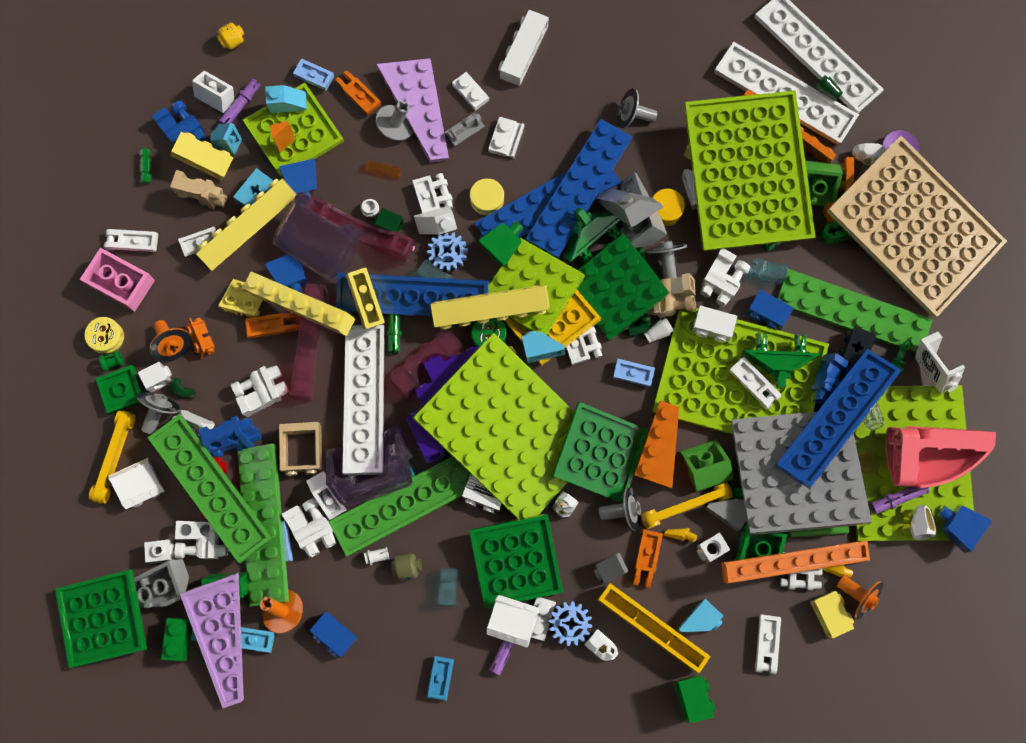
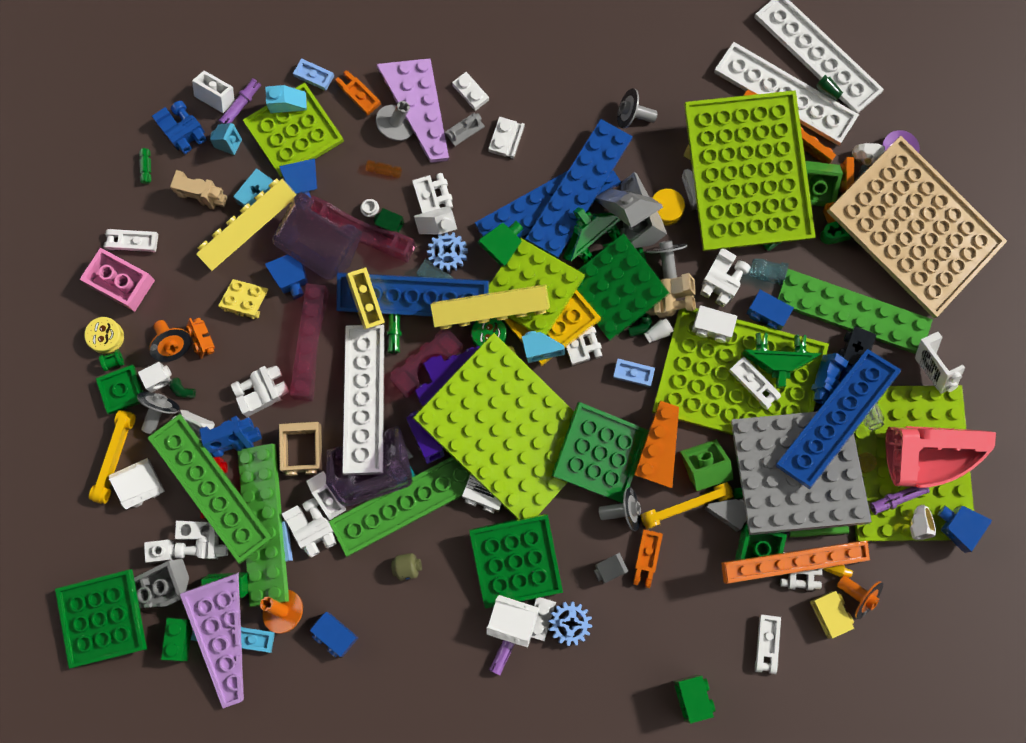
light yellow brick [170,132,233,181] -> none
white plate [178,227,216,257] -> none
yellow head [216,22,245,50] -> none
light yellow brick [242,272,355,337] -> none
orange hinge [245,313,300,339] -> none
orange slope [270,121,295,152] -> none
white pin [364,547,390,565] -> none
dark azure plate [427,656,454,701] -> none
clear light blue leg [437,567,458,606] -> none
light yellow head [470,178,504,216] -> none
white brick [498,10,549,86] -> none
white rock [553,492,579,518] -> none
white rock [584,629,618,661] -> none
yellow brick [597,583,711,673] -> none
yellow bar [664,528,697,542] -> none
medium azure slope [676,599,724,632] -> none
white brick [697,533,730,563] -> none
green bar [891,341,909,376] -> none

